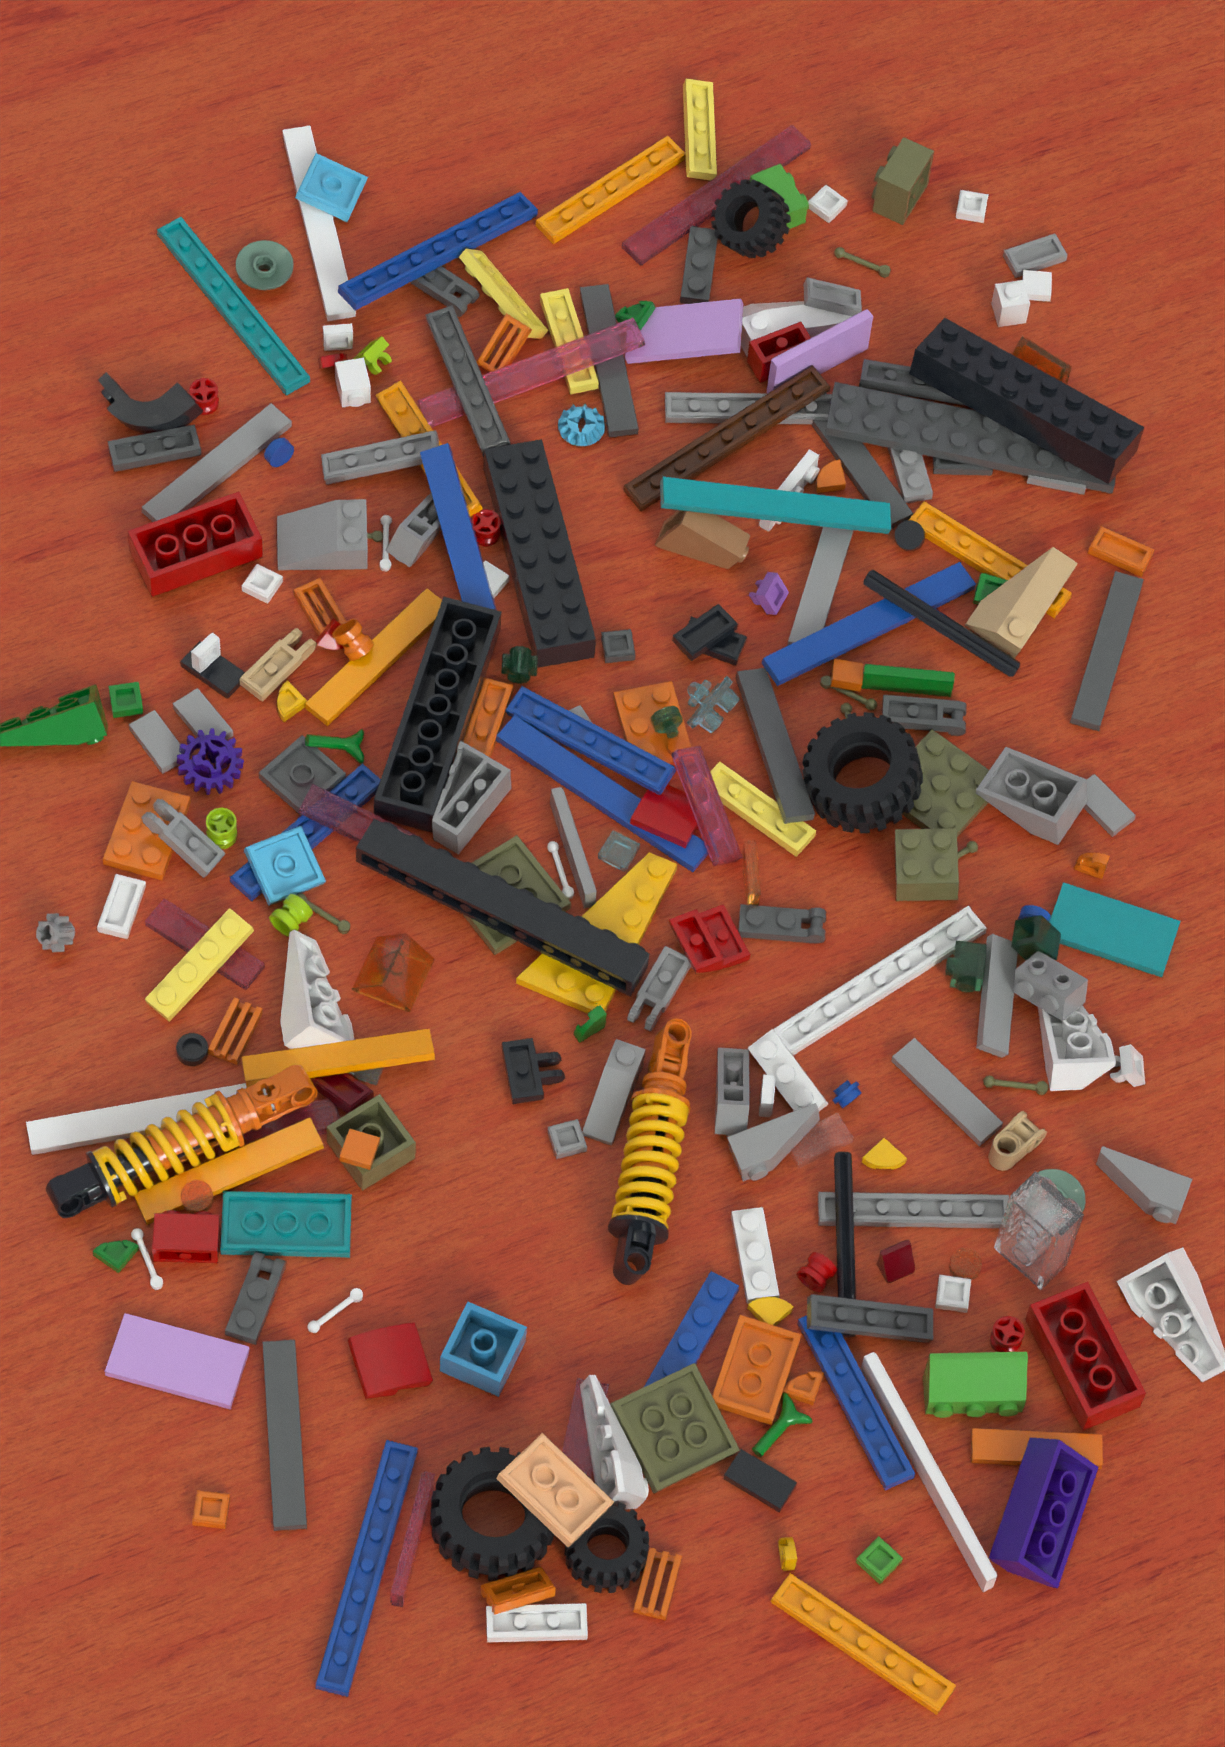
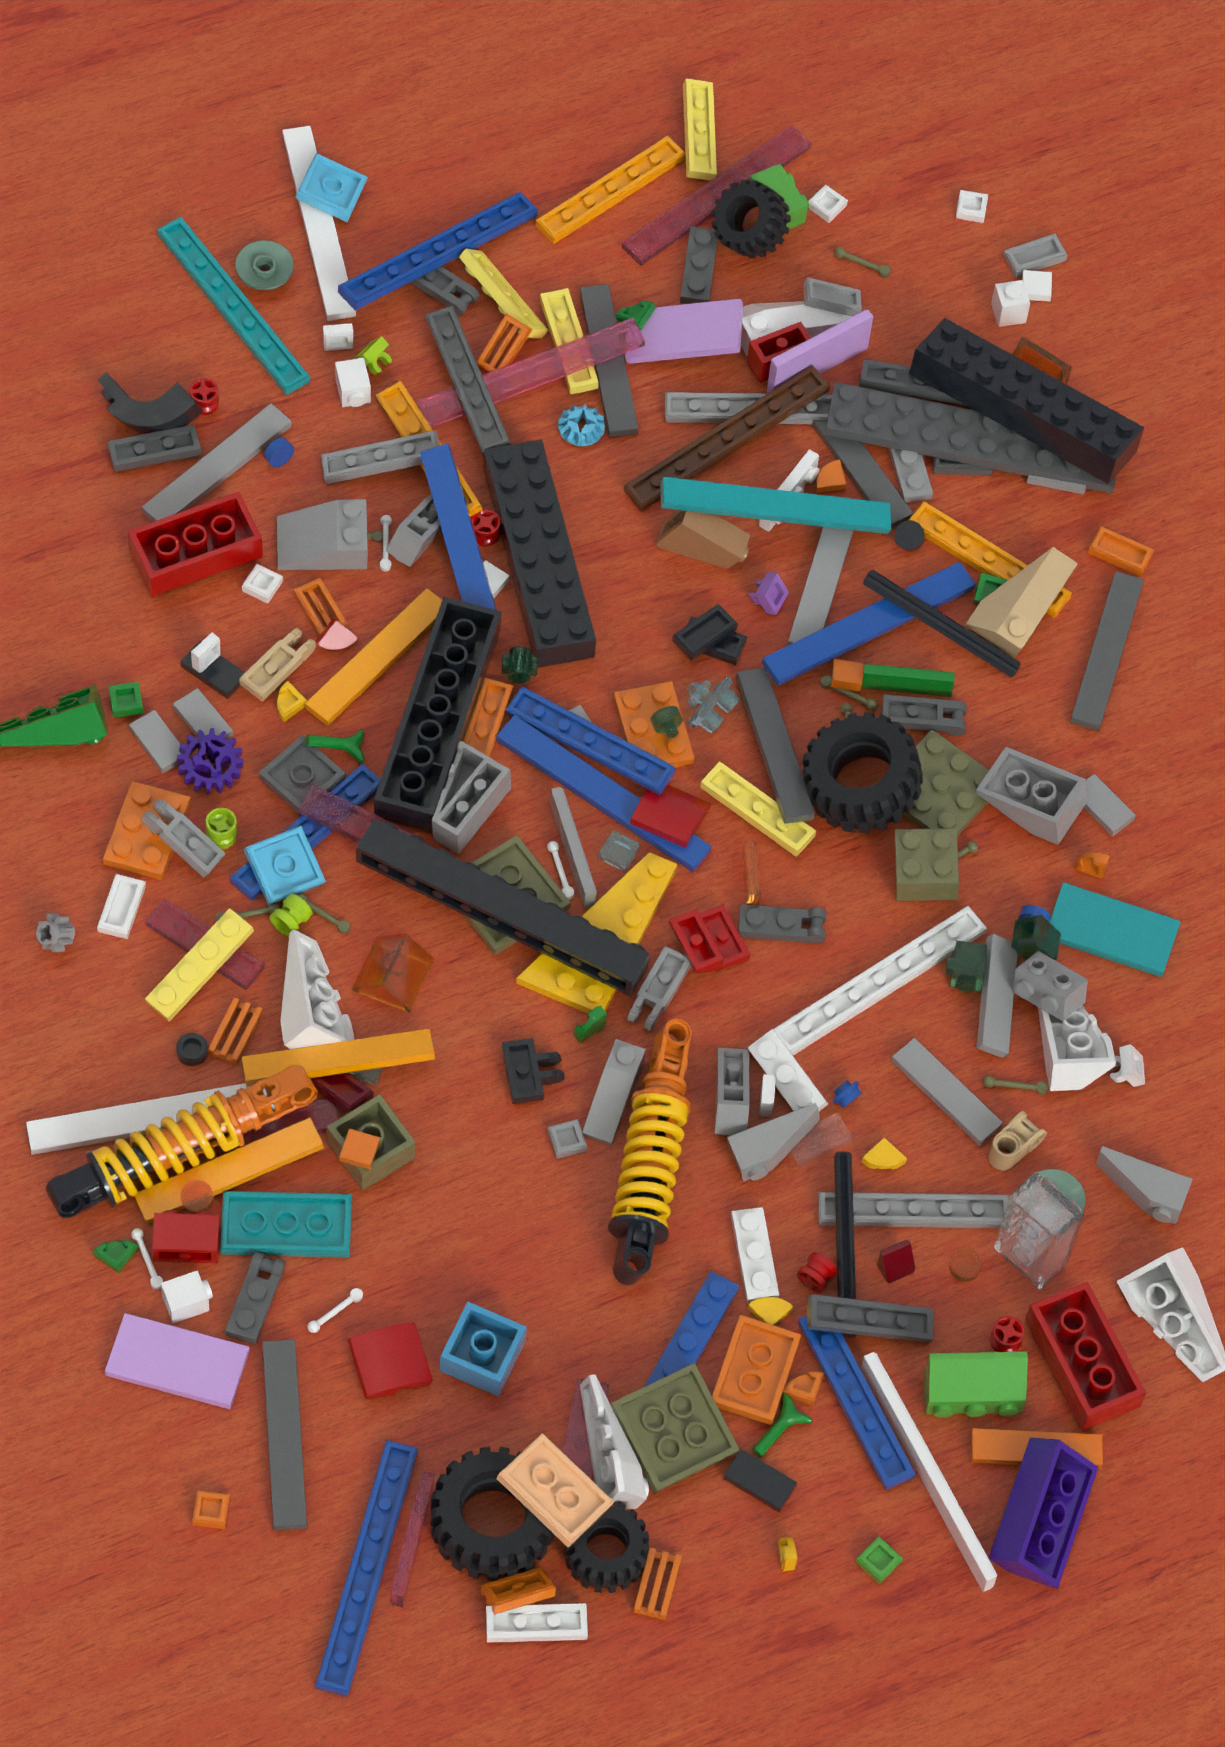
red tile [318,353,348,369] -> none
orange wheel [332,619,374,661] -> none
dark grey tile [601,629,635,663] -> none
clear pink tile [671,746,743,866] -> none
light orange tile [771,1573,956,1715] -> none
olive brick [871,137,934,225] -> none
white tile [935,1275,971,1313] -> none
none -> white brick [161,1270,213,1324]
none -> olive hinge [216,903,280,922]

